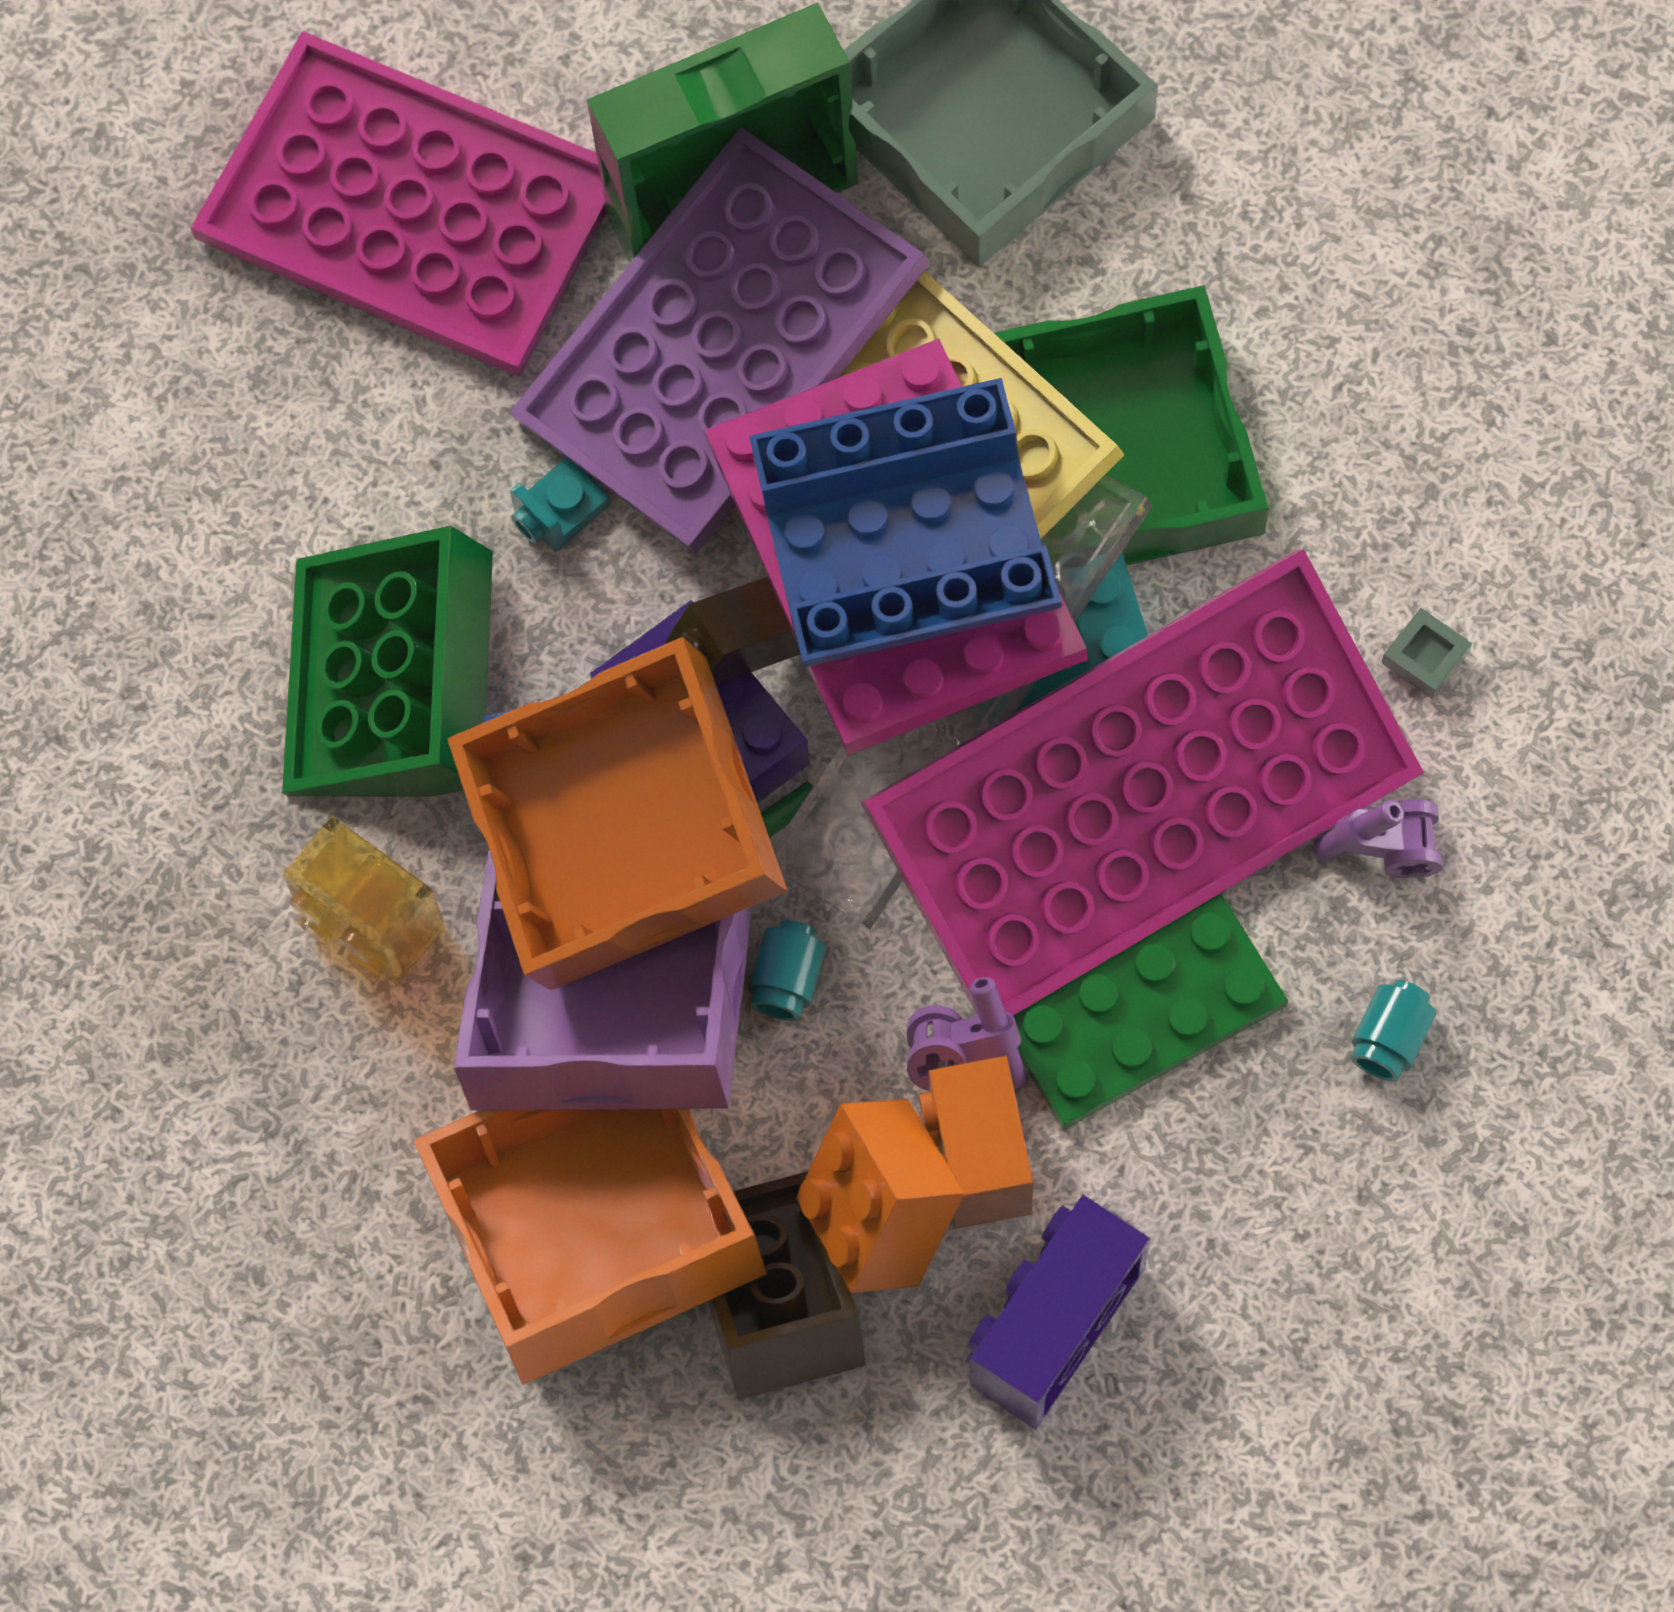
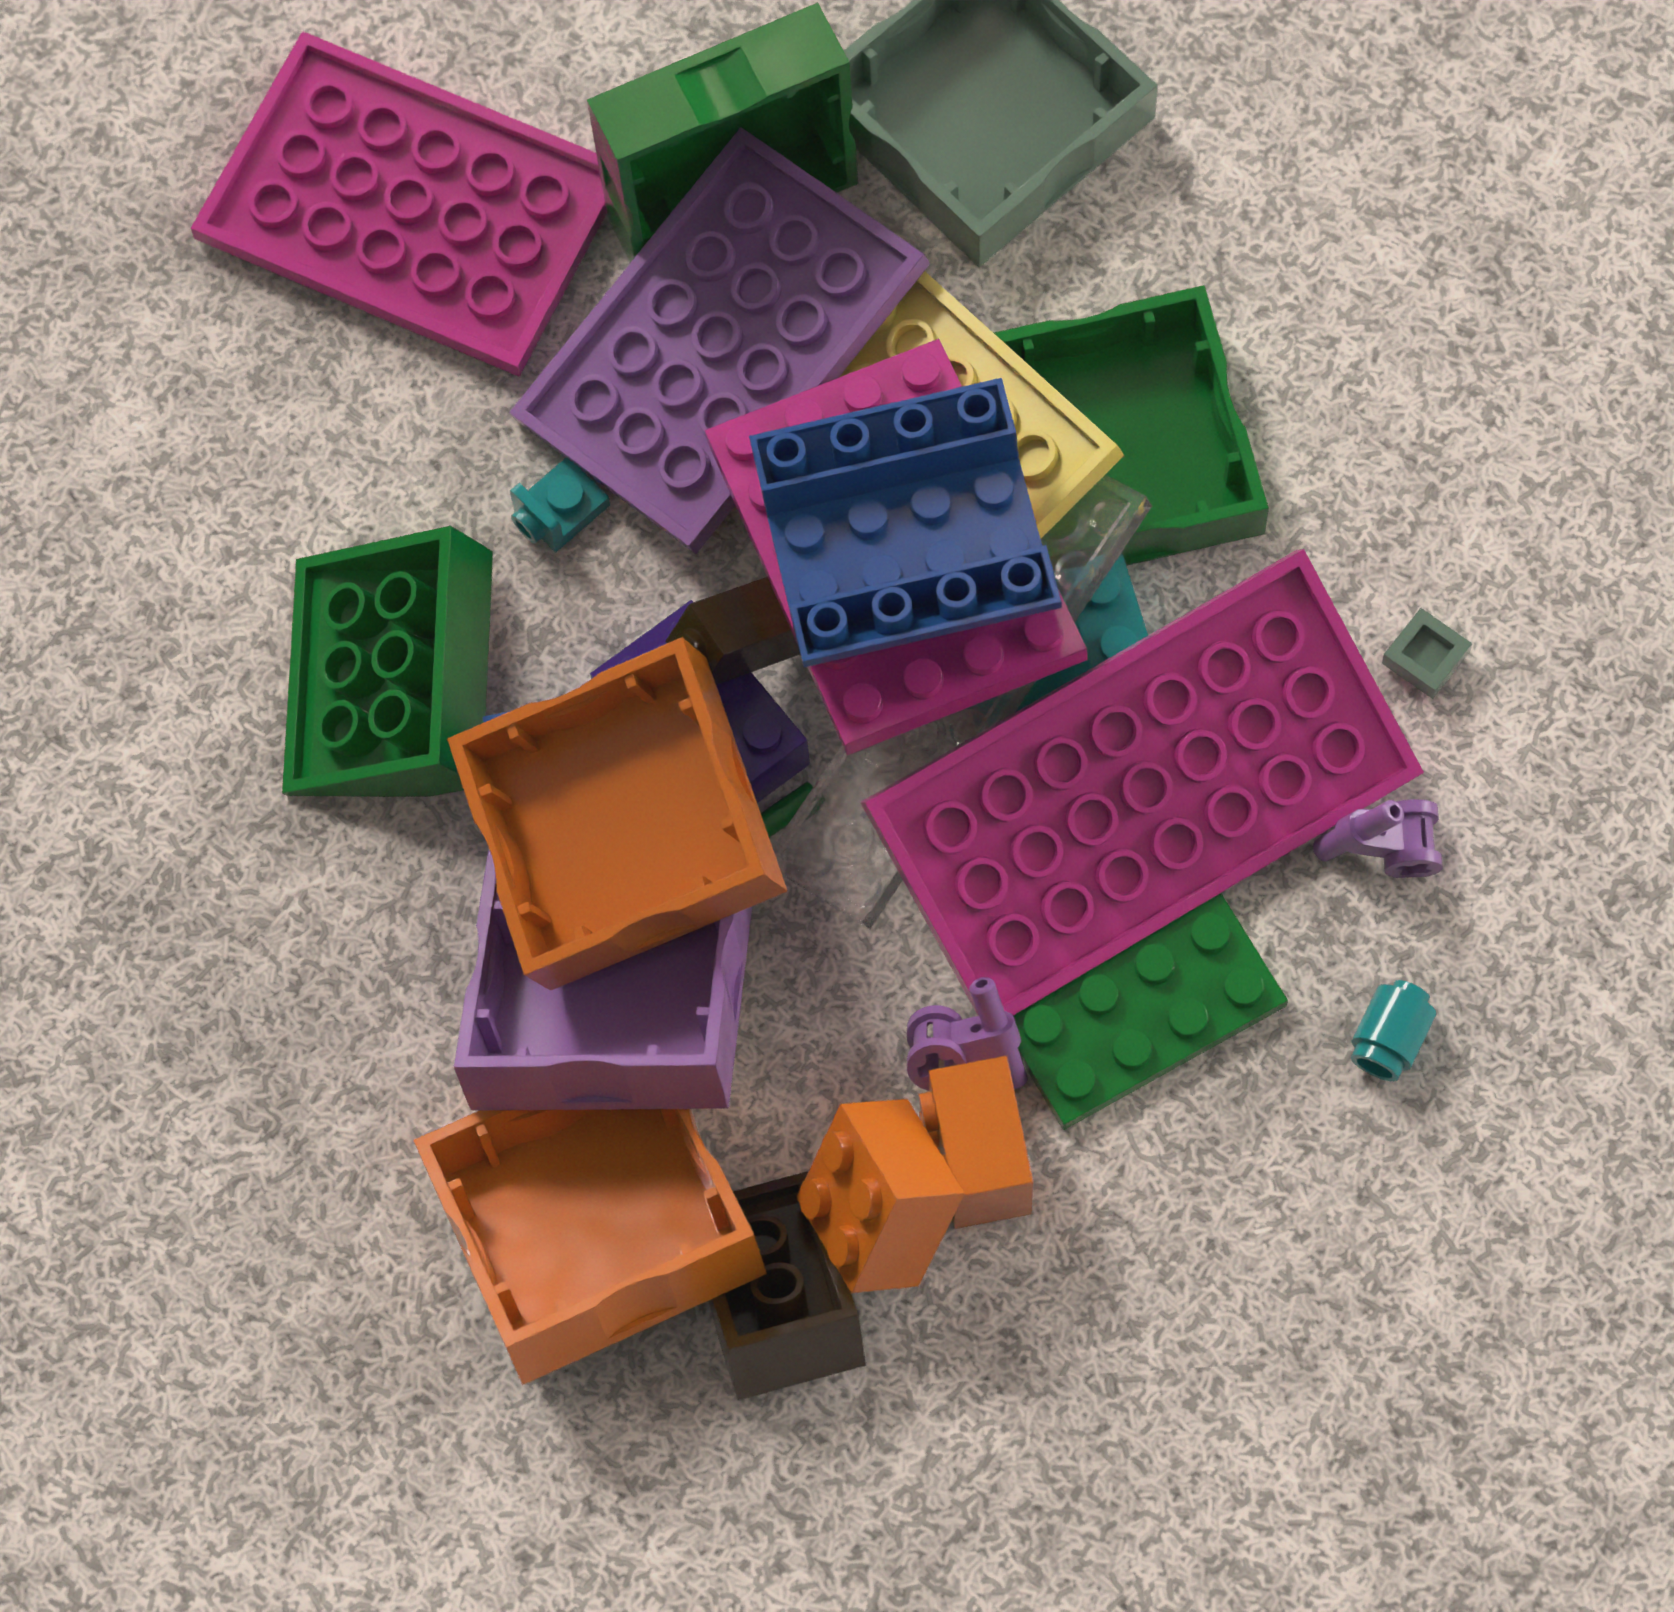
clear yellow brick [282,815,446,987] -> none
teal brick [748,920,827,1021] -> none
dark purple brick [966,1194,1150,1430] -> none

